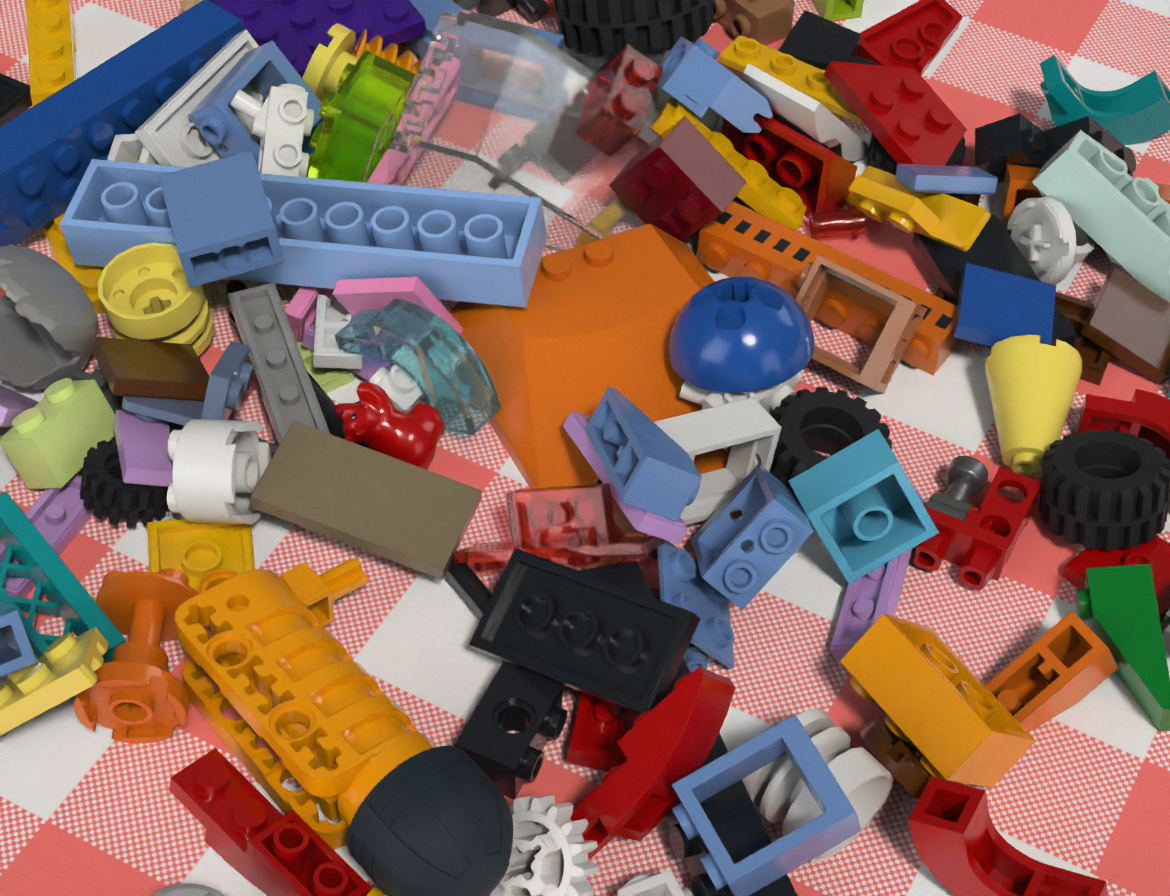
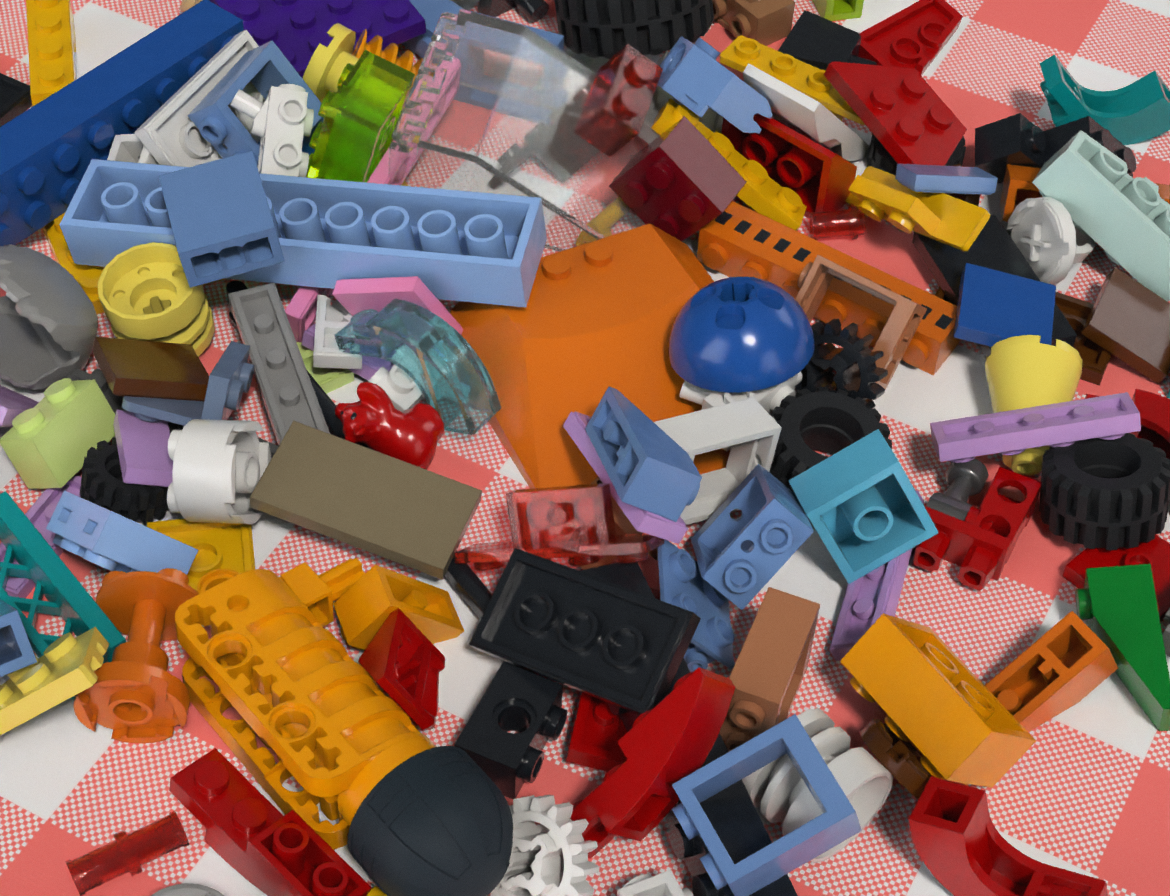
none -> light blue piece [46,490,198,575]
none -> clear red pin [65,811,189,896]
none -> light orange slope [333,565,464,650]
none -> red slope [358,608,445,730]
none -> nougat window [719,587,821,752]
none -> black gear [795,319,888,409]
none -> lavender plate [930,392,1141,463]

